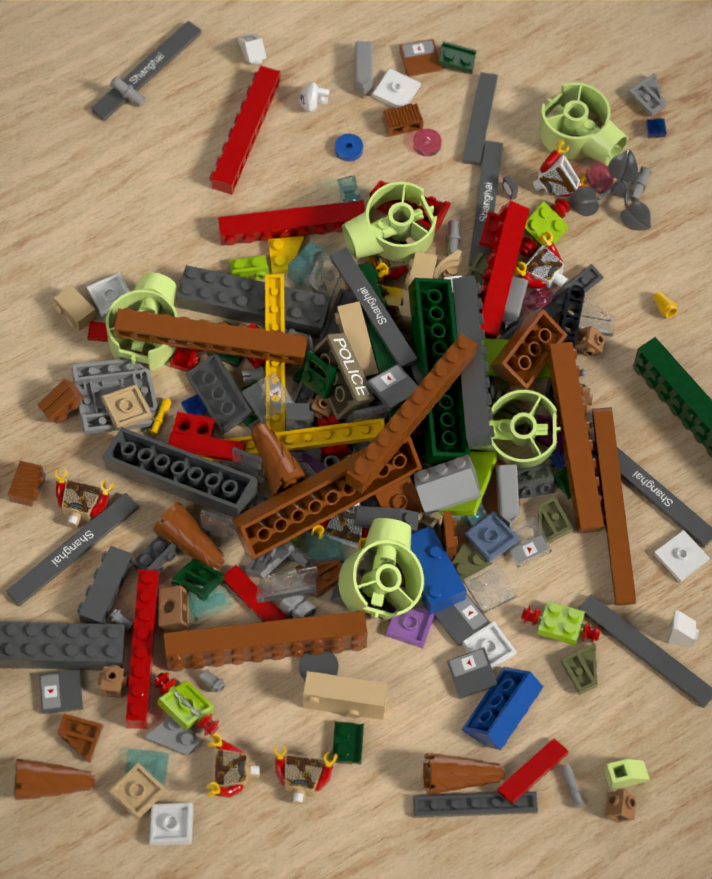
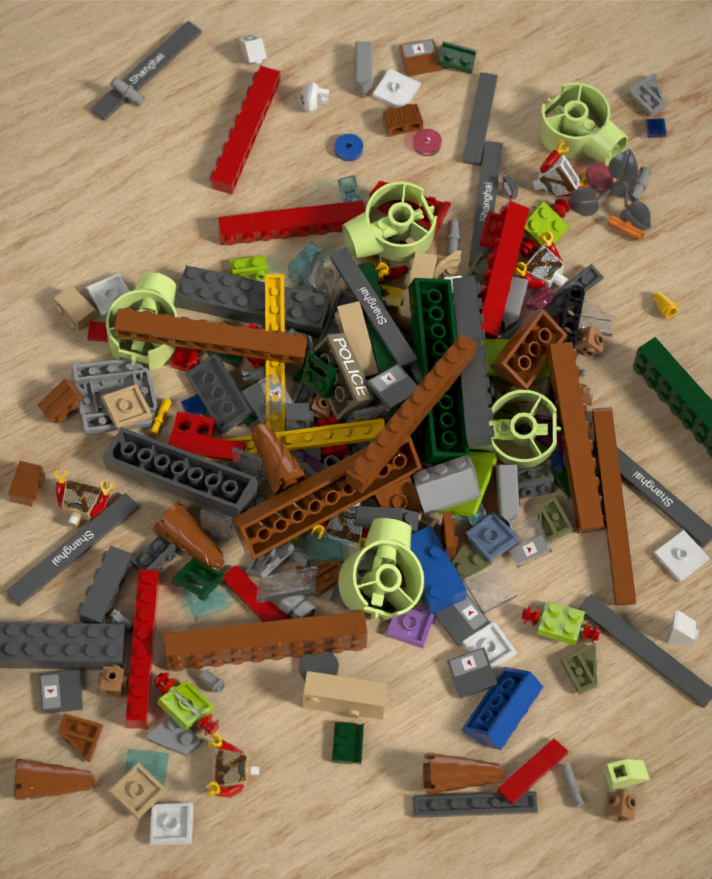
medium nougat brick [157,585,189,633] -> none
yellow wing [268,236,304,274] -> none
torso [274,744,337,805] -> none
none -> orange pin [607,215,645,242]

